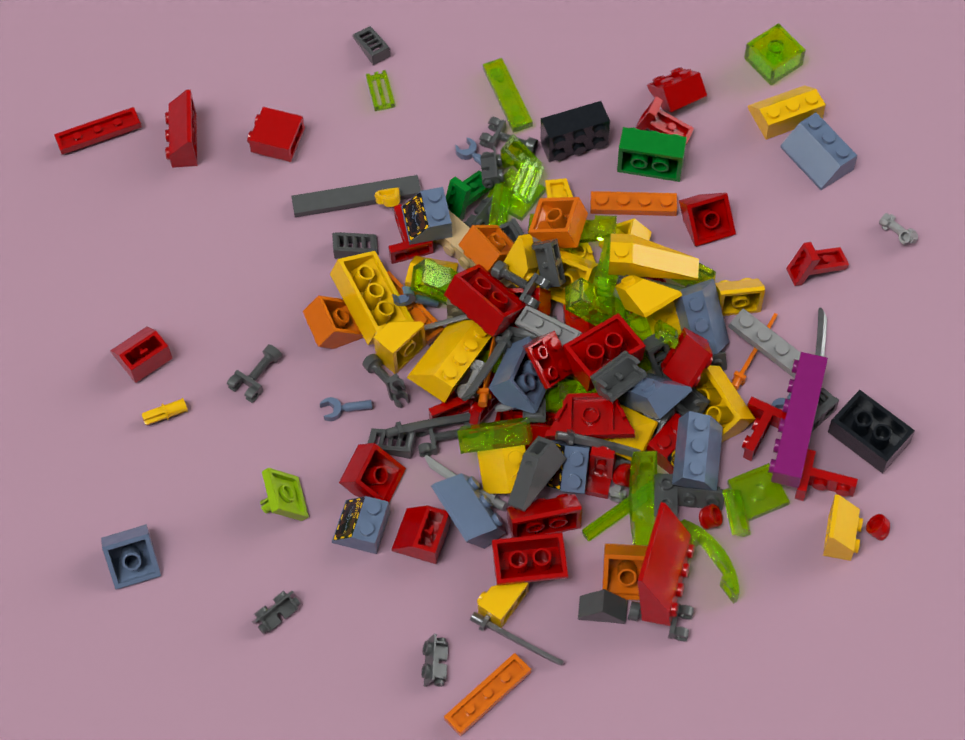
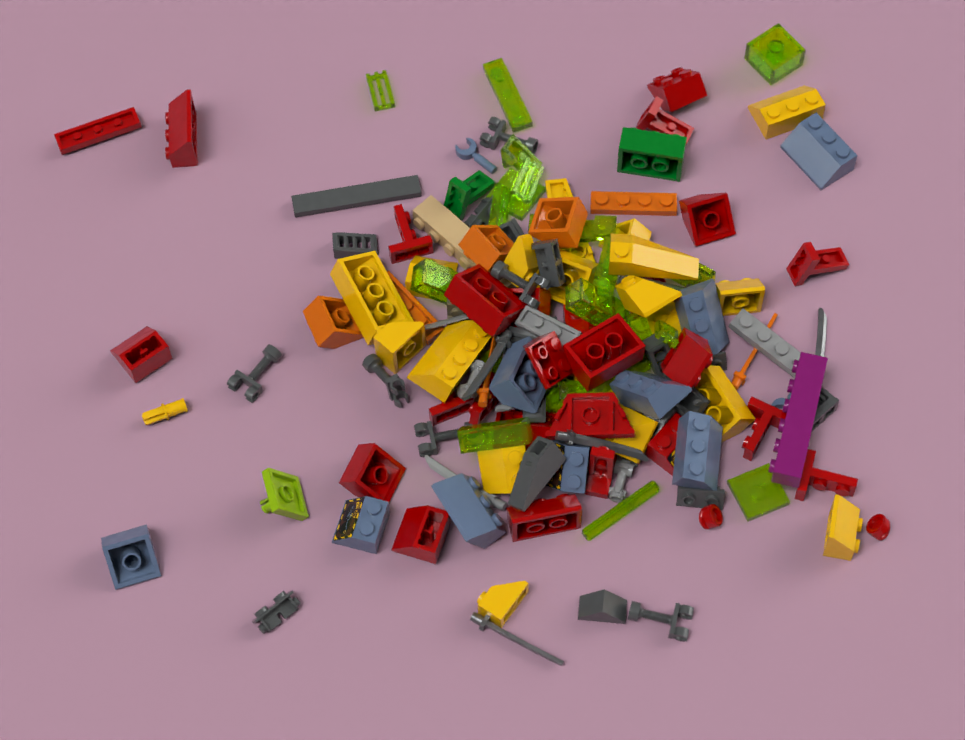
red brick [247,107,305,162] -> none
sand blue piece [320,397,372,421] -> none
dark grey slope [353,26,391,65] -> none
dark grey slope [367,428,416,459] -> none
yellow tile [374,187,400,207] -> none
dark grey sword [385,413,471,439] -> none
sand blue piece [392,286,439,307] -> none
sand blue slope [401,187,452,245] -> none
dark grey hinge [421,634,448,687] -> none
orange plate [444,653,531,737] -> none
dark grey hinge [480,146,504,191] -> none
red slope [492,533,568,586] -> none
black brick [540,101,610,162] -> none
dark grey hinge [590,351,647,402] -> none
orange slope [602,543,648,600] -> none
red tile [612,463,637,487] -> none
clear neon green slope [629,451,657,545] -> none
red slope [638,502,695,626] -> none
dark grey hinge [654,473,678,517] -> none
clear neon green slope [680,519,739,604] -> none
clear neon green tile [722,488,751,537] -> none
black brick [828,389,915,474] -> none
light grey bar [879,213,918,245] -> none

